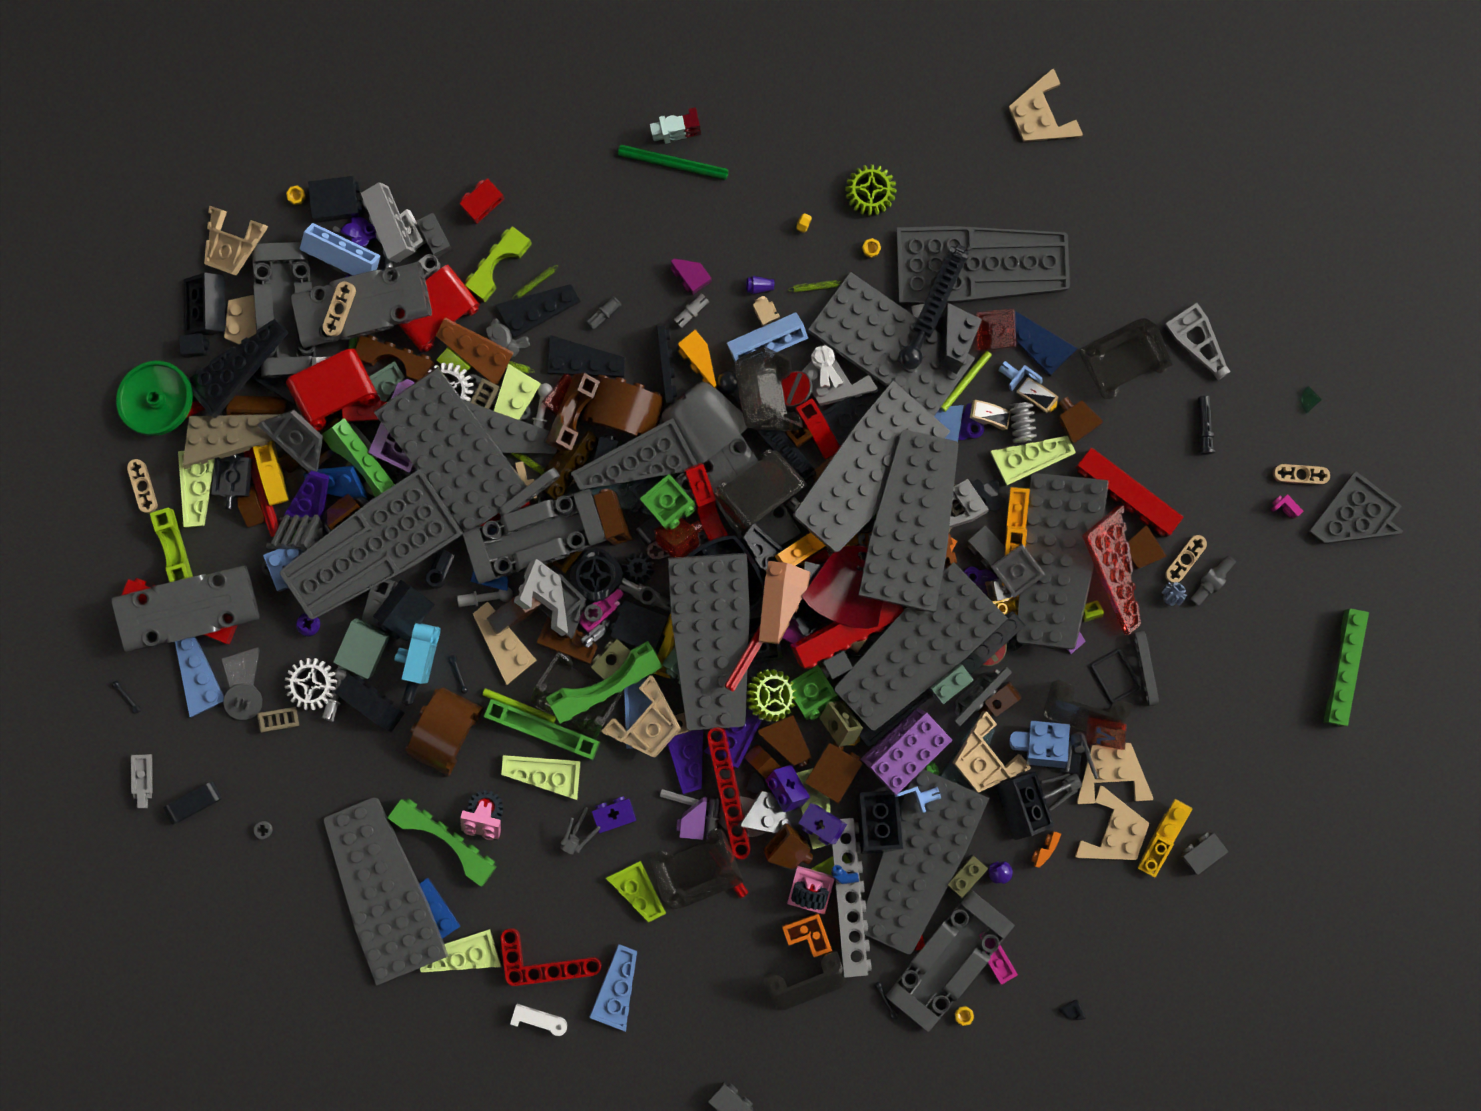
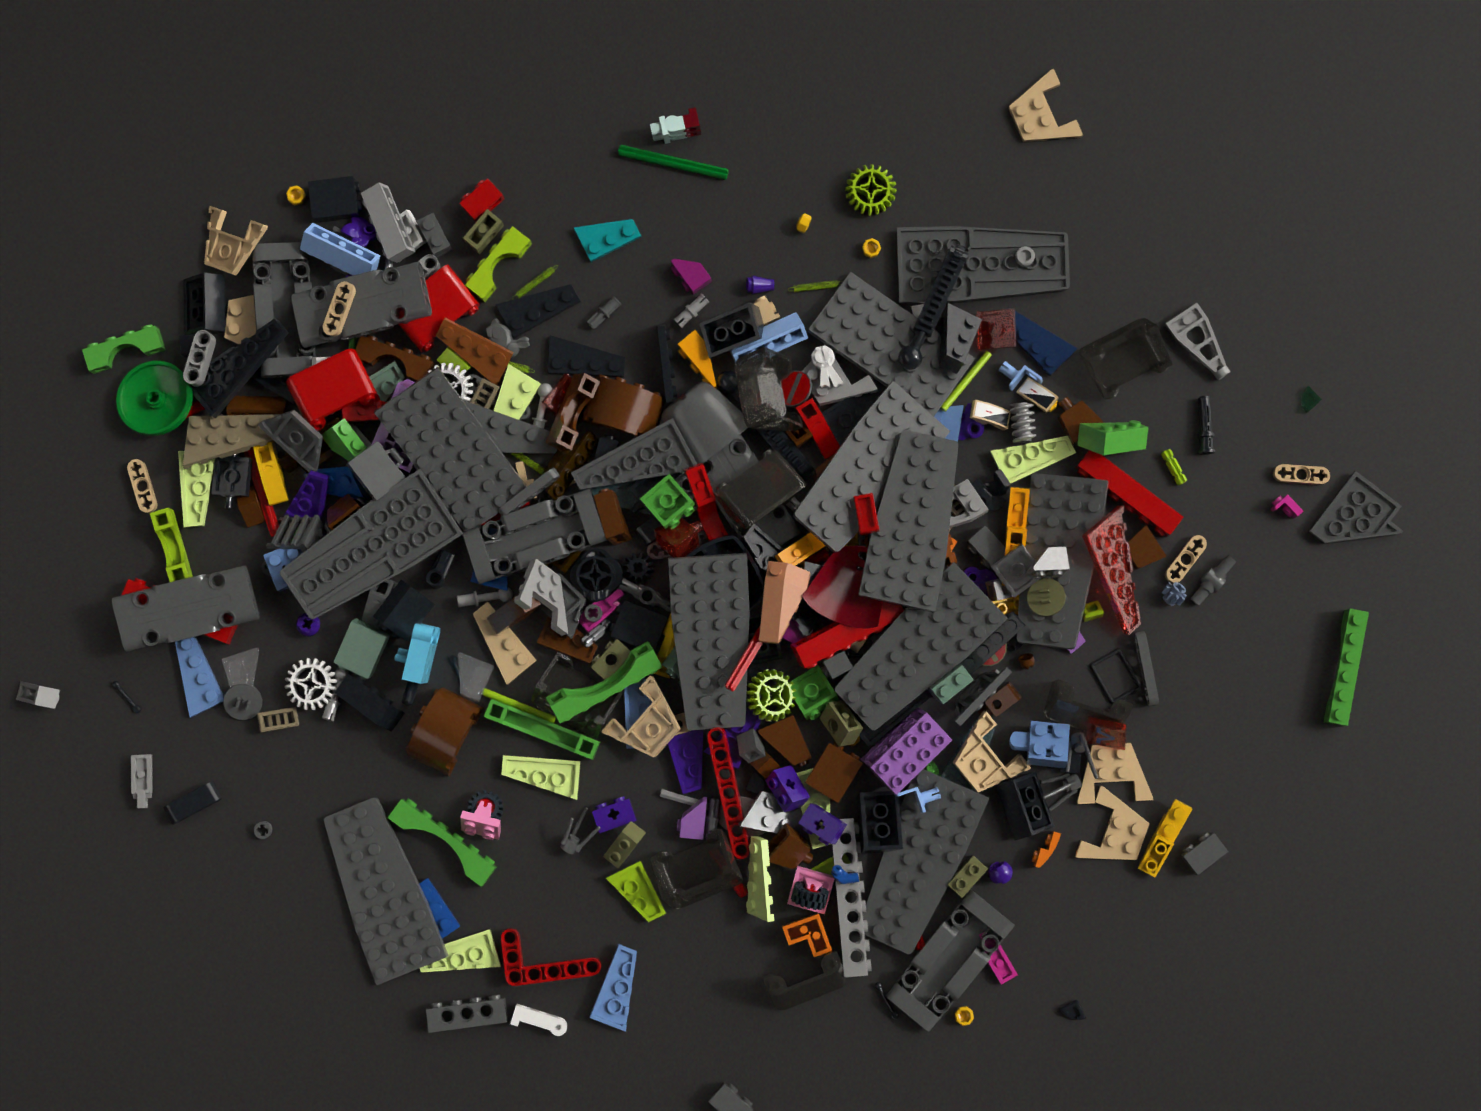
none -> light grey slope [16,681,60,709]
none -> bright green arch [82,324,166,374]
none -> light grey beam [183,330,216,387]
none -> dark grey piece [346,441,405,501]
none -> dark grey brick [426,994,508,1033]
none -> clear wing [458,652,494,702]
none -> olive brick [463,209,504,255]
none -> teal wing [574,219,642,262]
none -> olive brick [603,821,646,868]
none -> black slope [699,303,764,359]
none -> dark grey panel [737,729,766,763]
none -> yellowish green wing [746,836,774,922]
none -> red tile [853,493,880,535]
none -> black tile [994,469,1011,496]
none -> light grey tile [1015,246,1035,267]
none -> reddish brown hinge [1018,653,1035,670]
none -> slope [1026,547,1070,578]
none -> olive piece [1027,578,1066,616]
none -> bright green wedge [1077,420,1148,455]
none -> lime axle [1161,449,1187,485]

